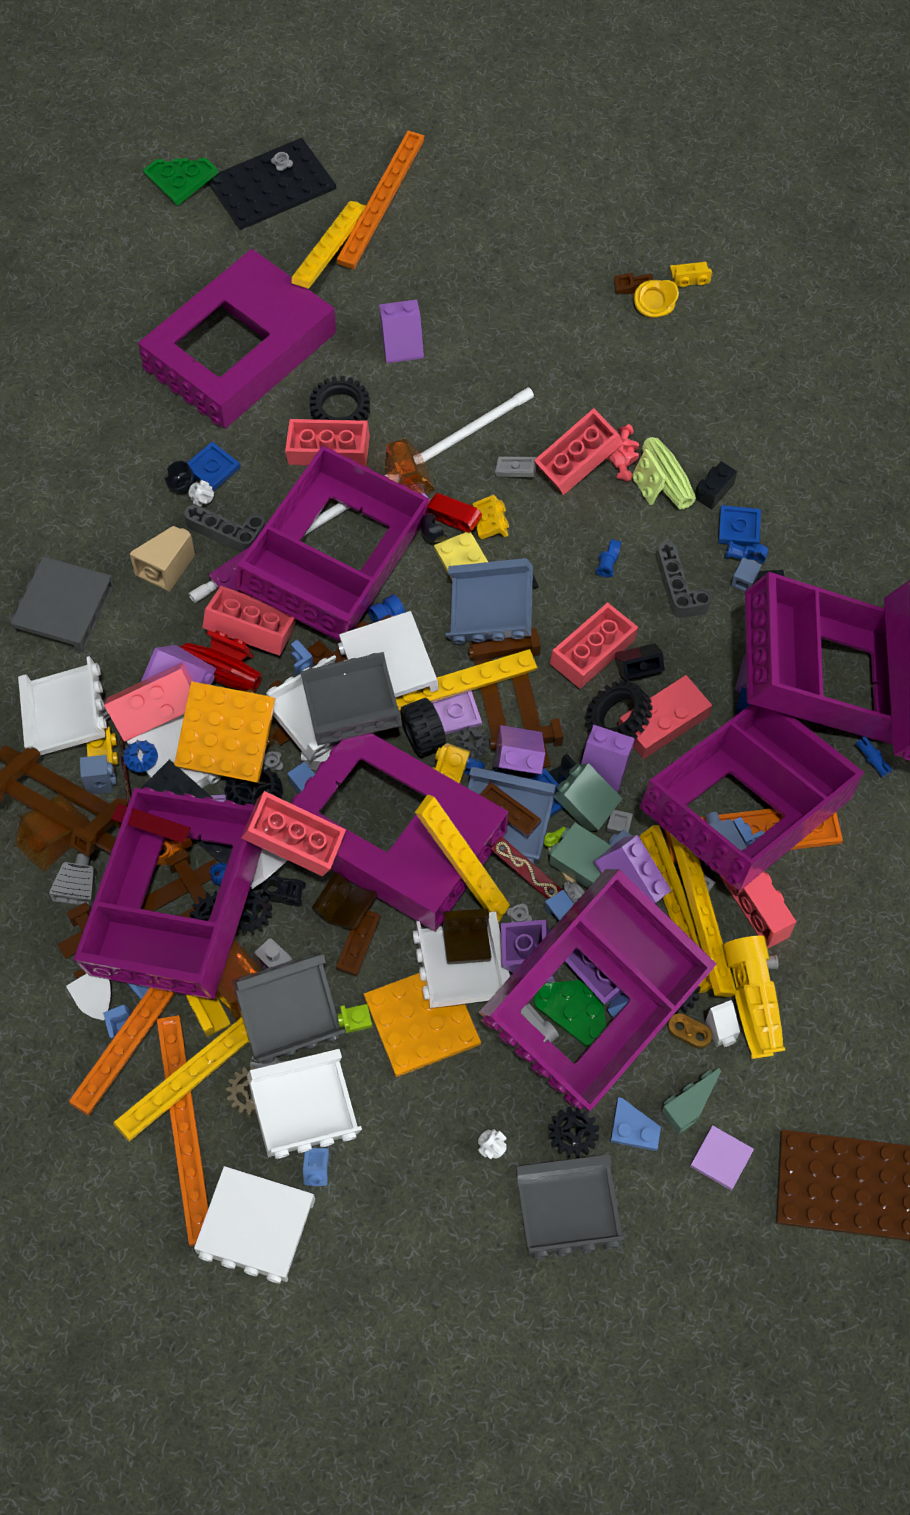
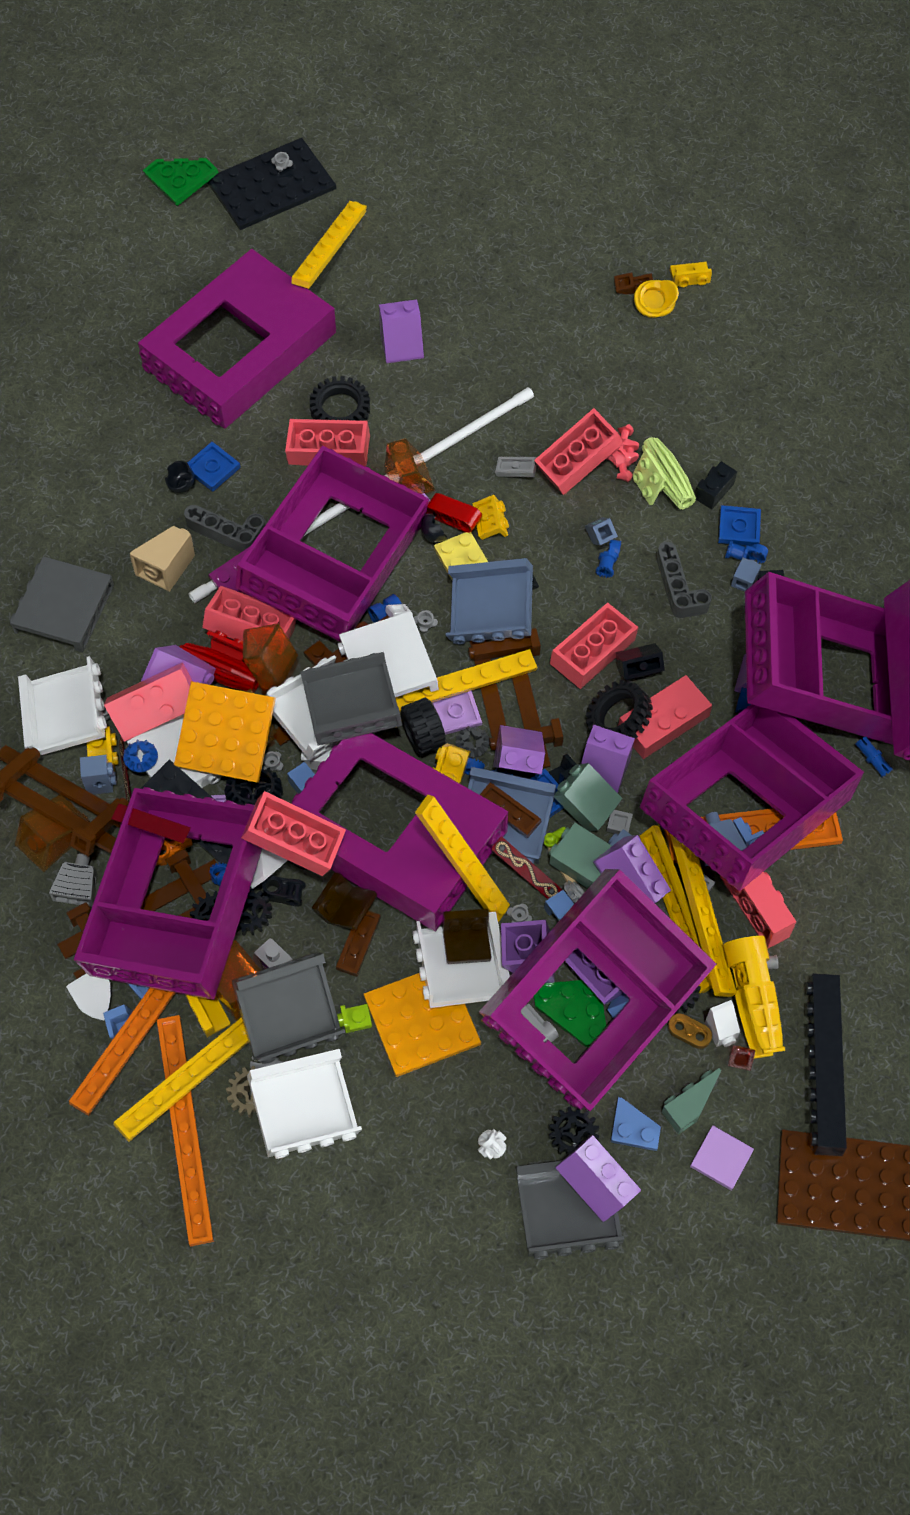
white gear [189,480,214,506] -> none
white panel [194,1166,315,1284] -> none
medium blue bracket [291,640,314,676] -> none
medium blue bracket [303,1148,329,1186] -> none
orange plate [337,131,424,269] -> none
none -> clear orange slope [243,623,298,691]
none -> white tile [385,604,413,618]
none -> light grey plate [414,610,438,632]
none -> medium lavender slope [555,1135,641,1222]
none -> sand blue brick [585,517,618,545]
none -> clear red slope [728,1045,756,1071]
none -> black brick [805,973,847,1156]

